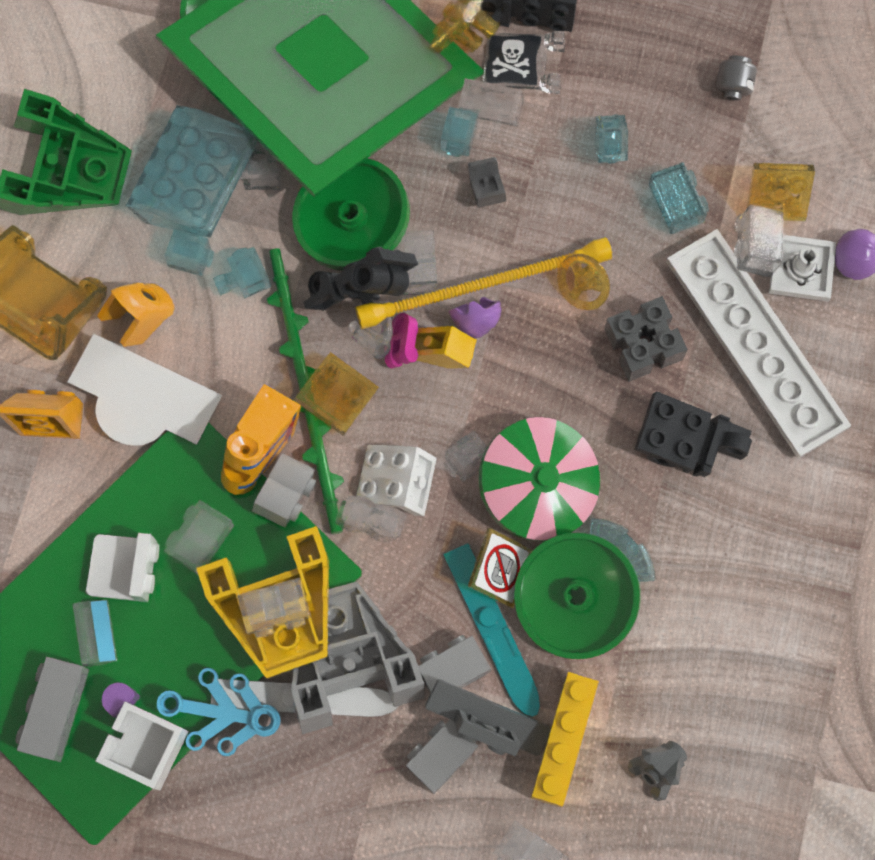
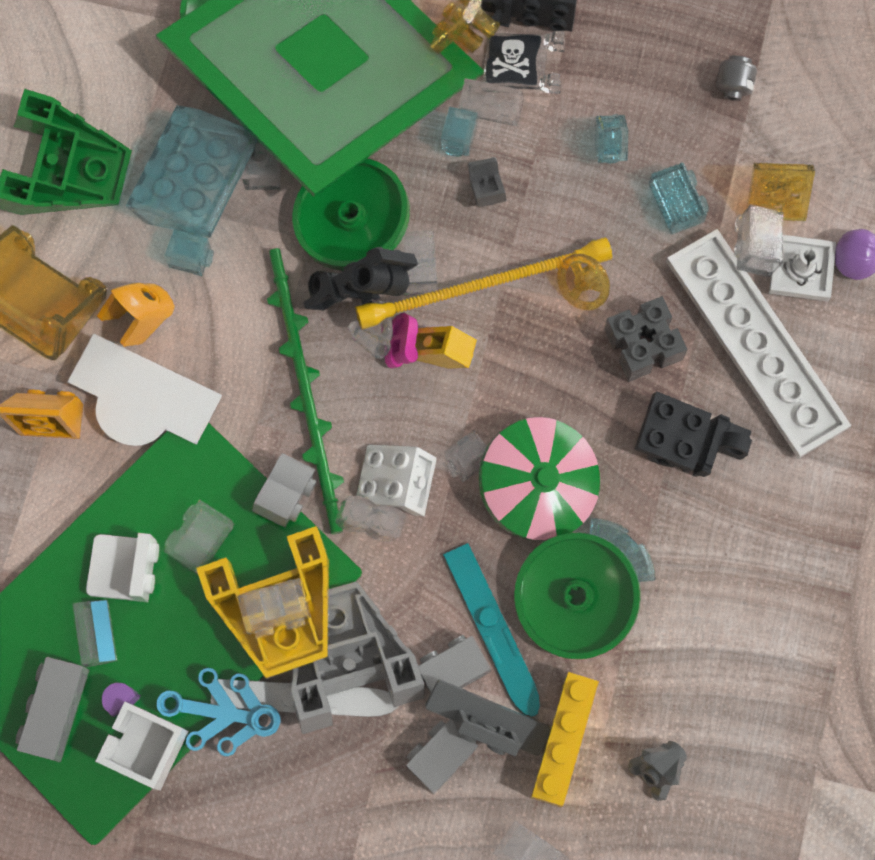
clear light blue brick [213,247,271,299] -> none
light orange piece [221,384,301,495] -> none
clear yellow plate [294,352,379,436] -> none
medium lavender hair [448,297,502,339] -> none
piece [468,528,532,608] -> none

